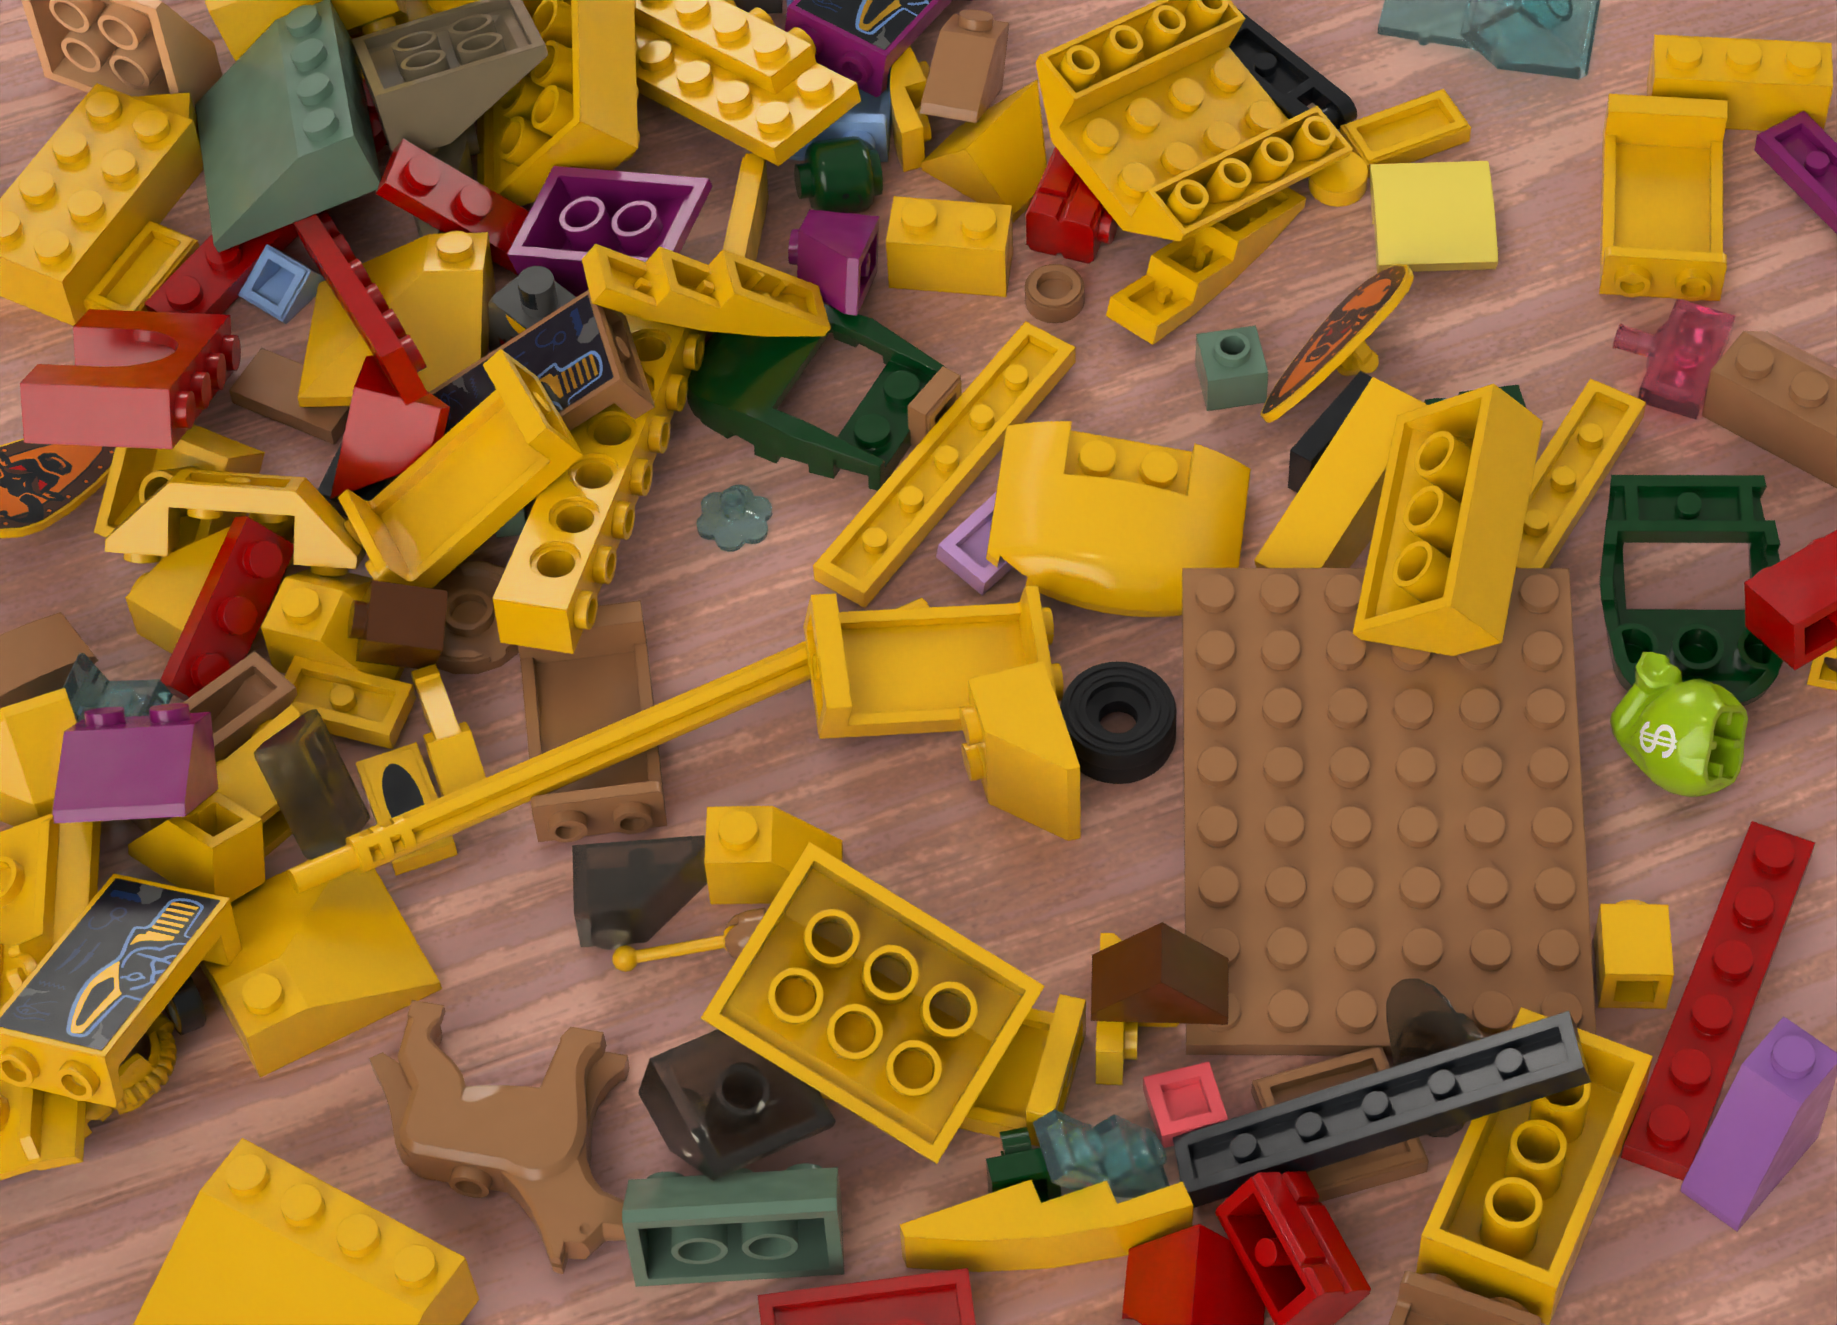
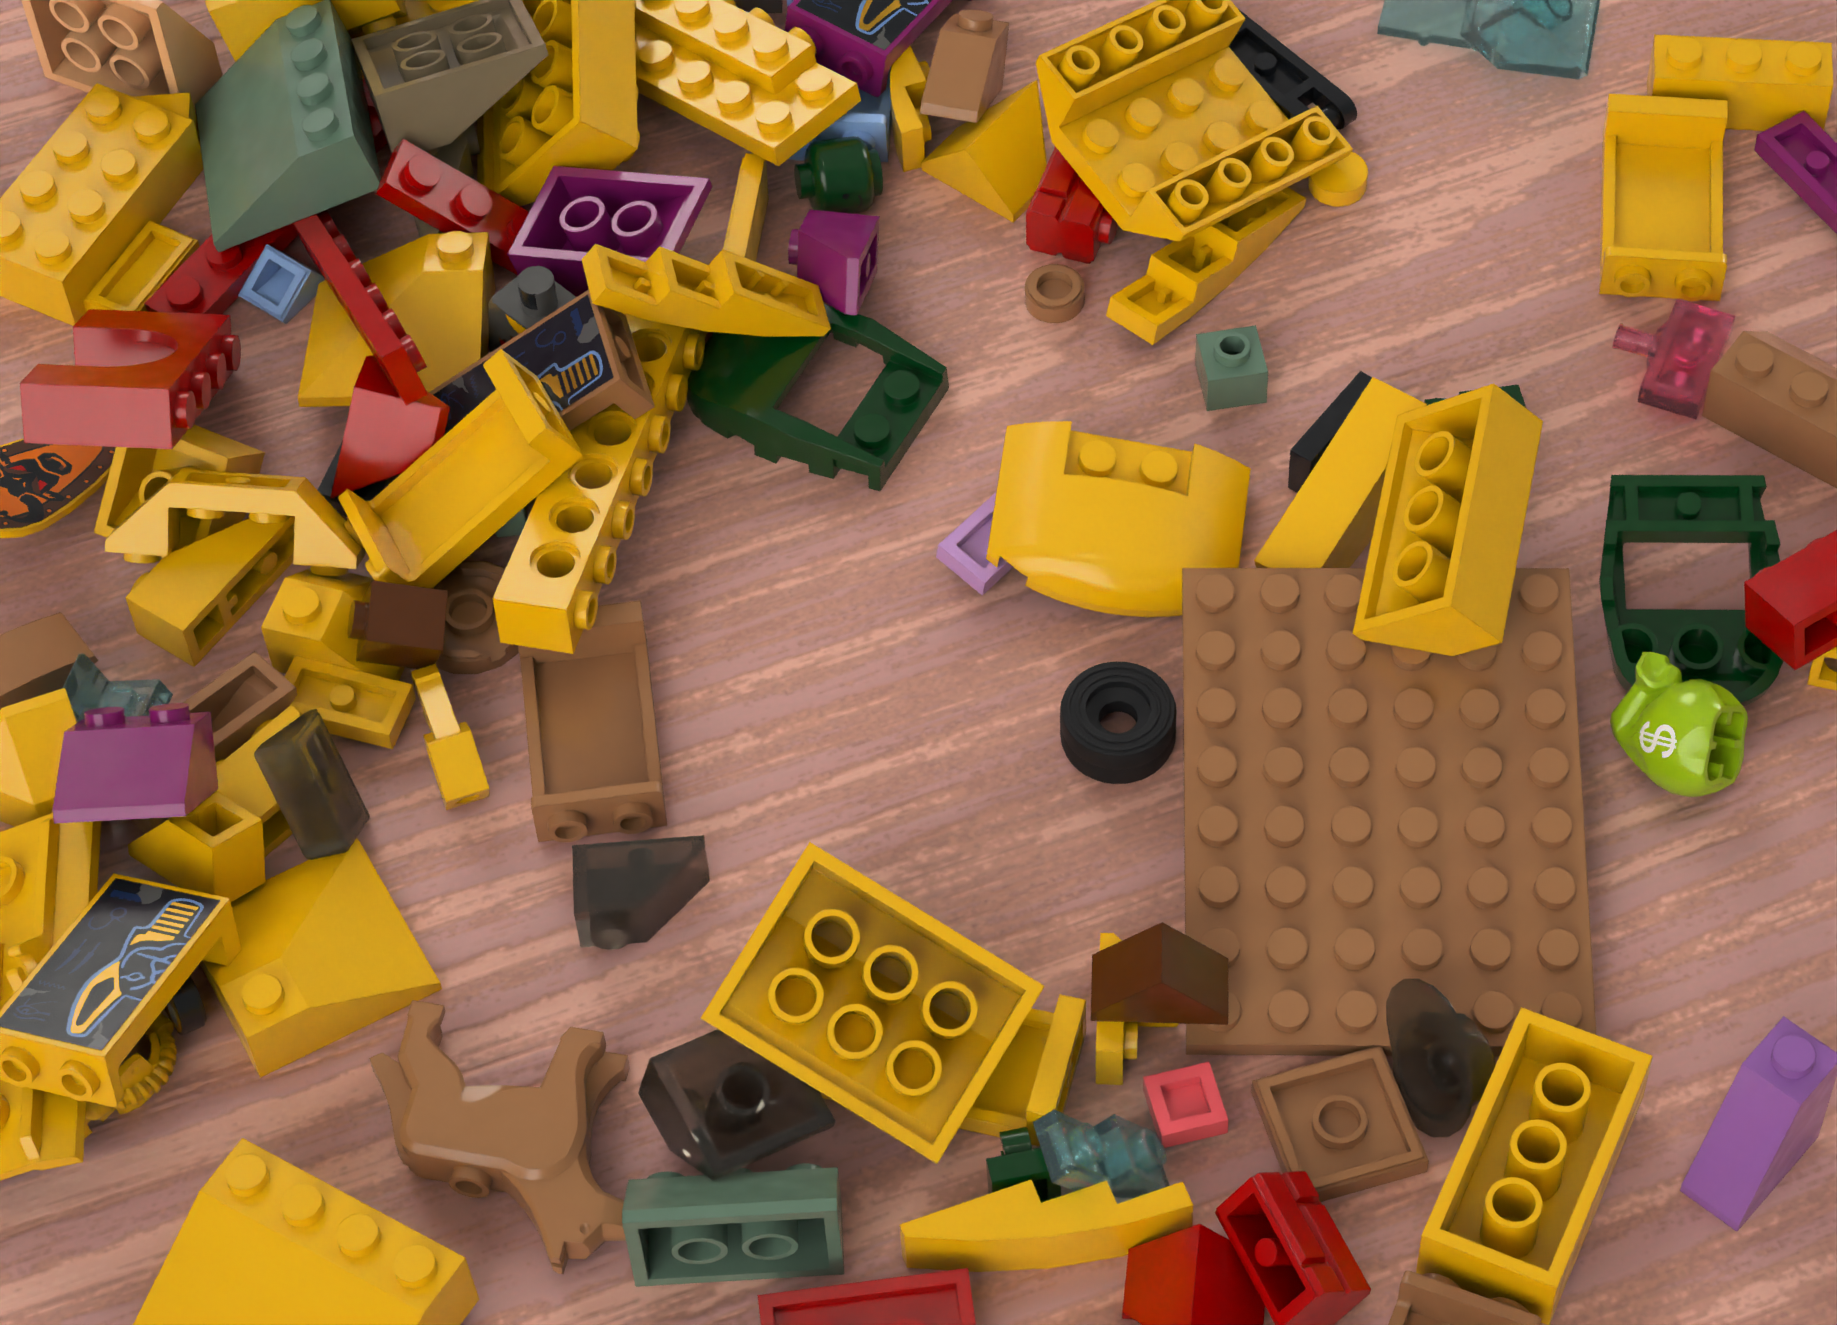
red plate [157,516,294,701] -> none
medium nougat tile [229,347,350,444] -> none
yellow axle [288,598,929,894] -> none
yellow tile [355,742,458,876] -> none
yellow hinge [612,908,766,972] -> none
clear light blue plant [696,485,772,552] -> none
yellow slope [704,806,843,904] -> none
yellow panel [803,586,1064,739] -> none
yellow plate [813,321,1076,608] -> none
yellow brick [886,196,1013,297] -> none
medium nougat tile [908,366,962,447] -> none
yellow slope [959,661,1081,841] -> none
black plate [1173,1011,1591,1208] -> none
shield [1260,264,1414,423] -> none
yellow tile [1340,88,1471,178] -> none
light yellow slope [1369,161,1498,273] -> none
yellow plate [1516,378,1646,568] -> none
yellow brick [1594,900,1674,1009] -> none
red plate [1621,821,1815,1181] -> none

